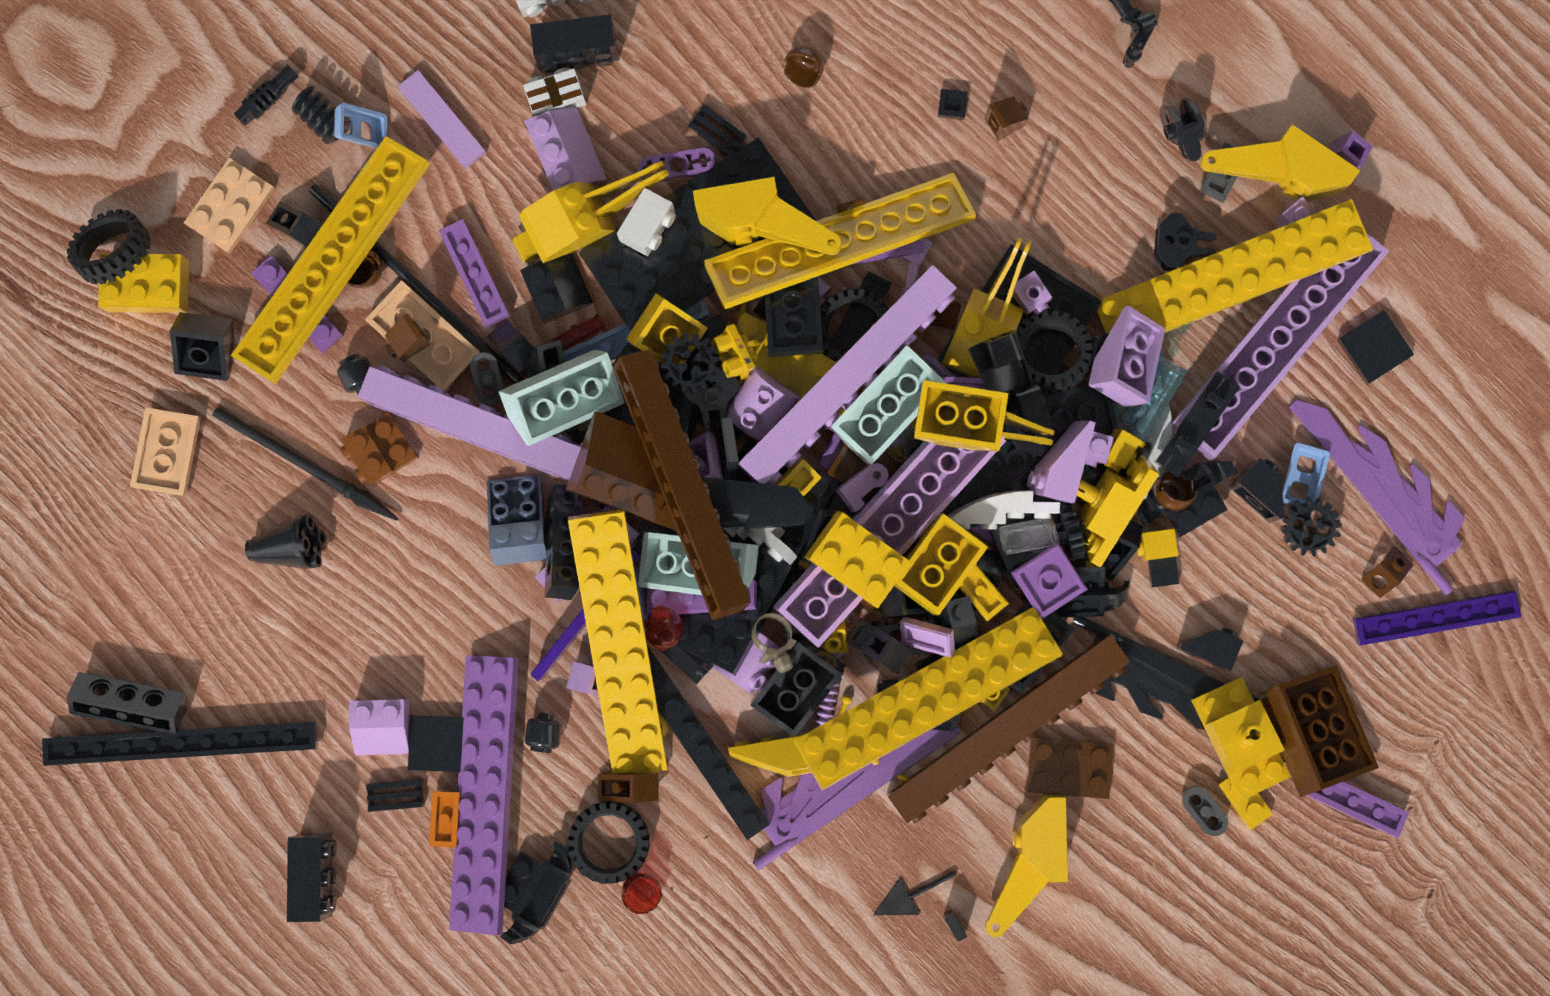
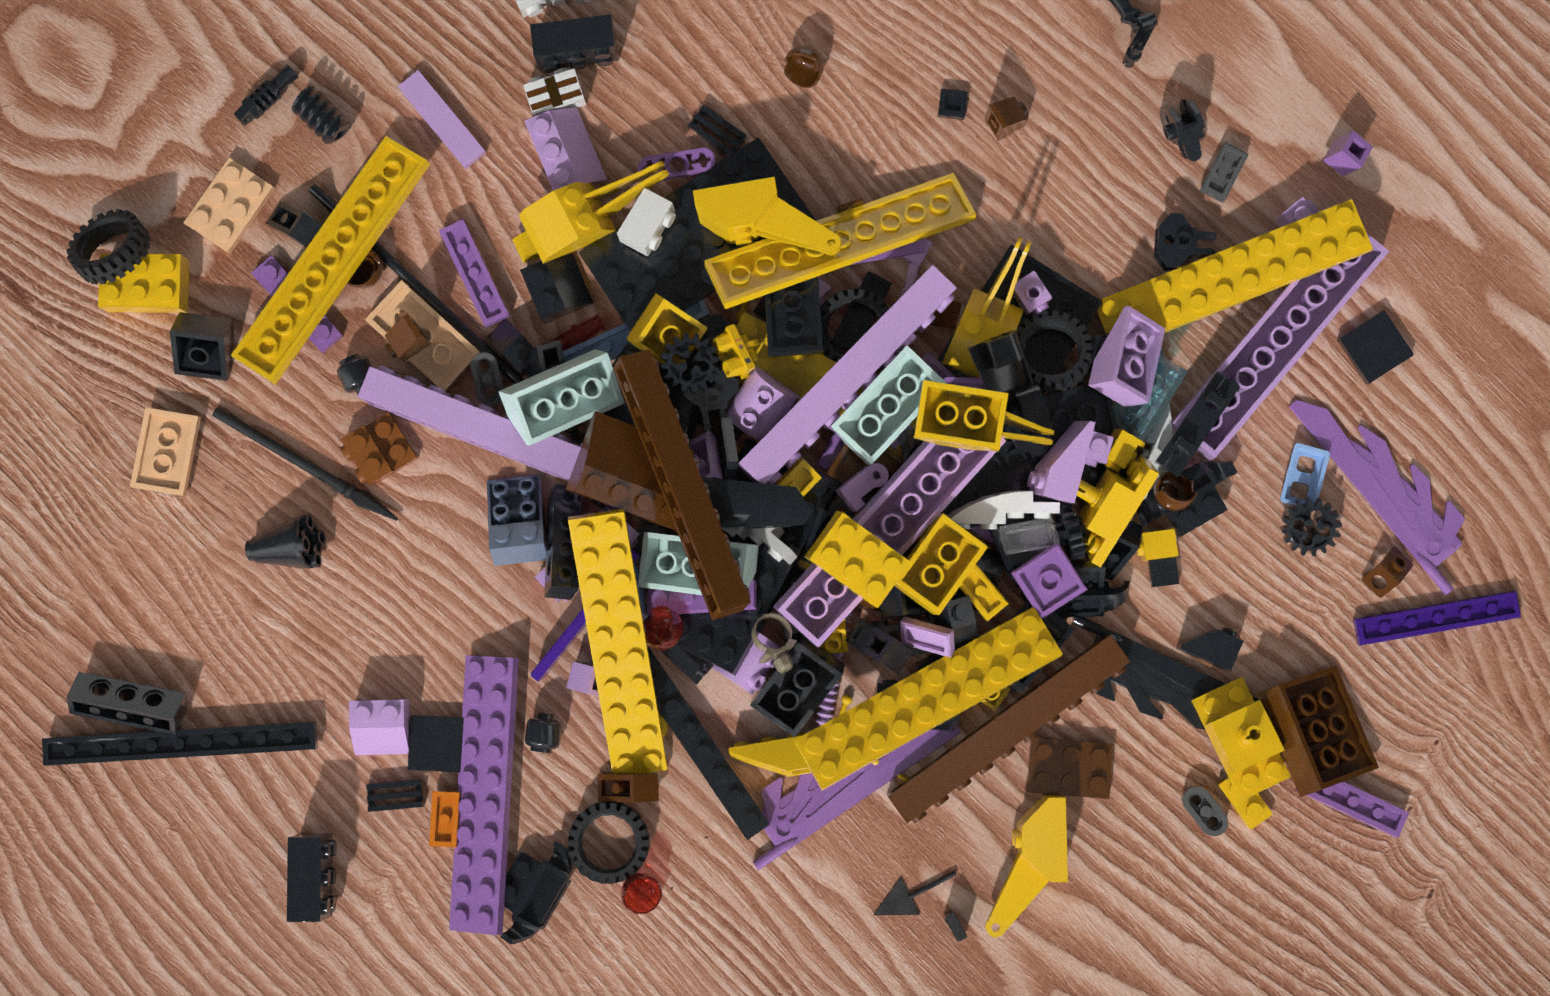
light blue piece [334,102,387,148] -> none
yellow slope [1200,124,1361,201] -> none
black slope [1229,458,1284,523] -> none

